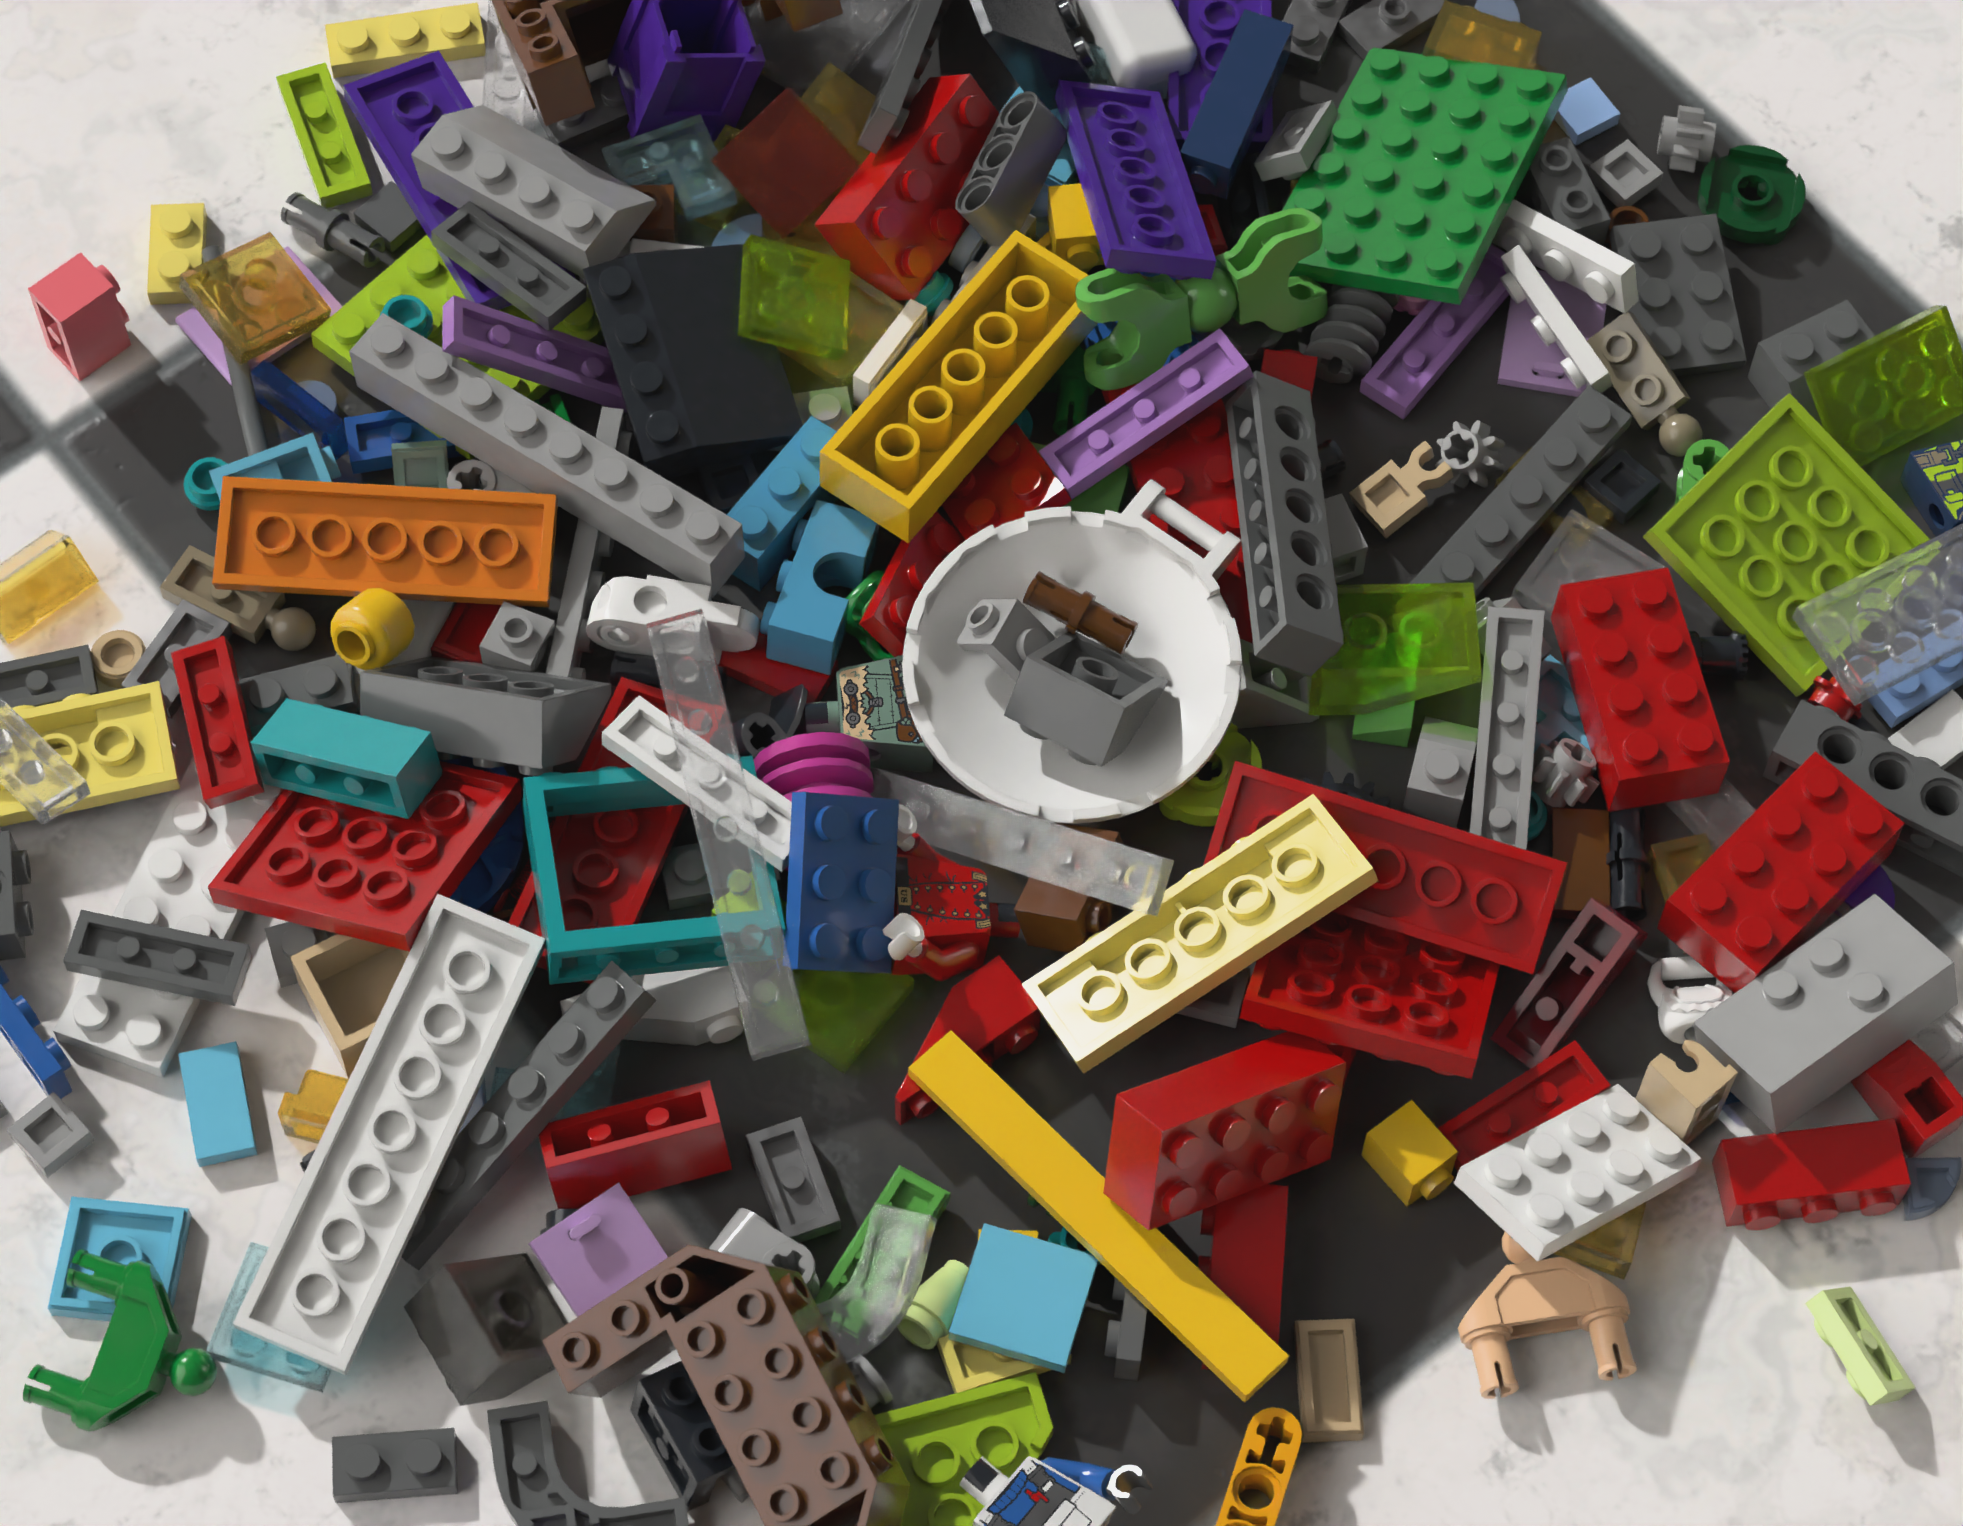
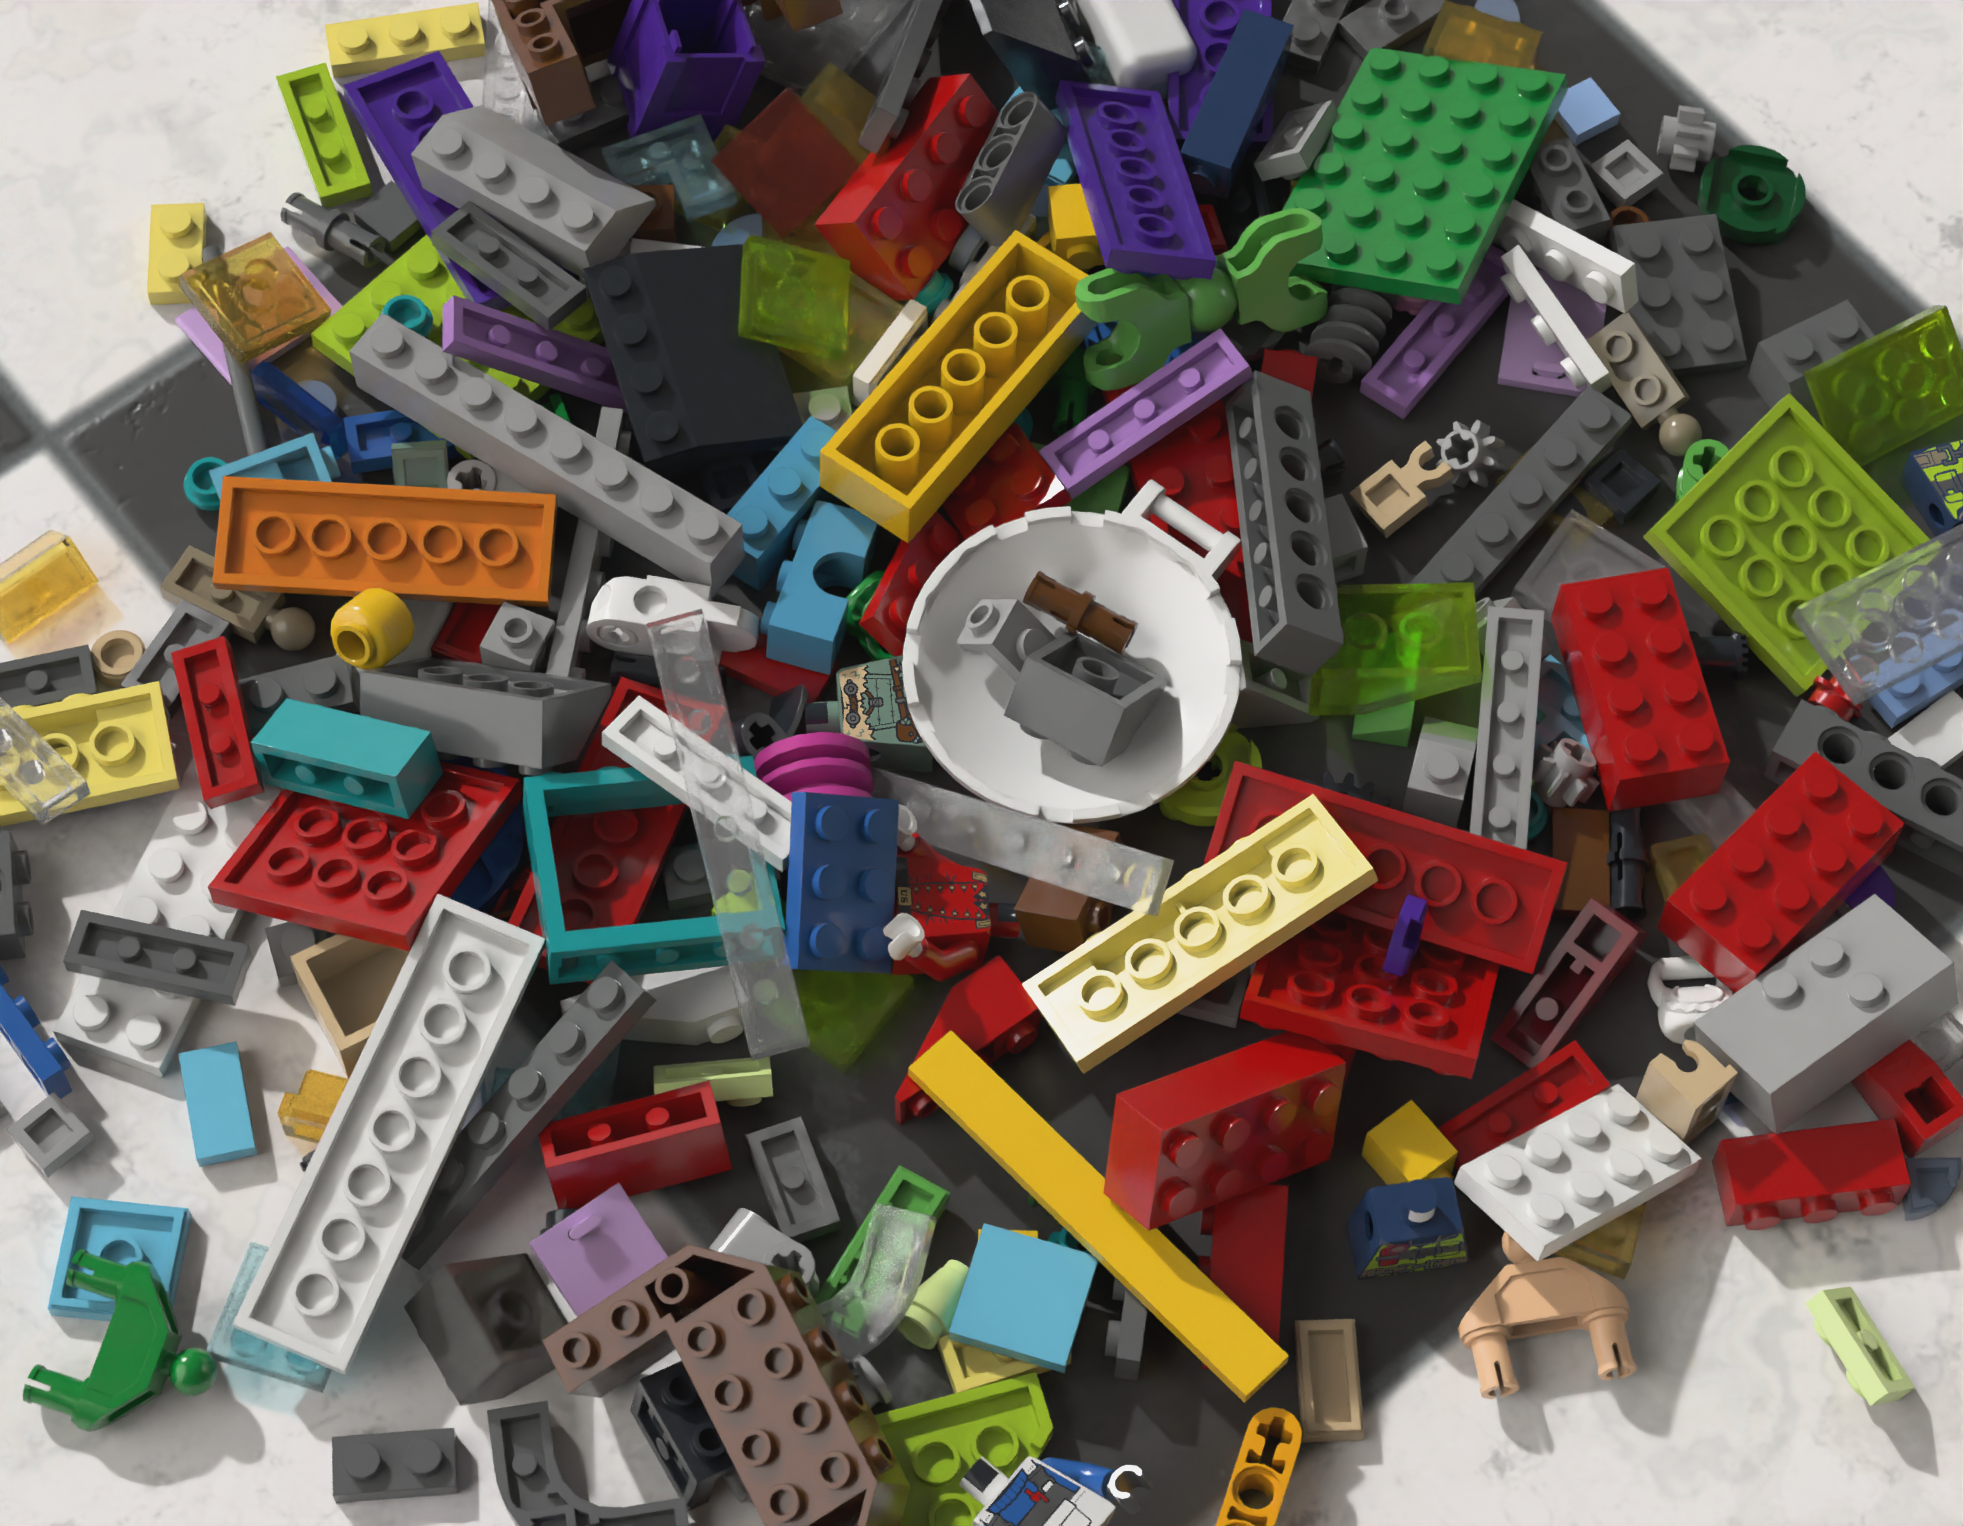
coral brick [28,252,131,381] -> none
none -> yellowish green plate [654,1056,773,1107]
none -> dark blue torso [1346,1177,1469,1280]
none -> dark purple tile [1382,894,1429,977]

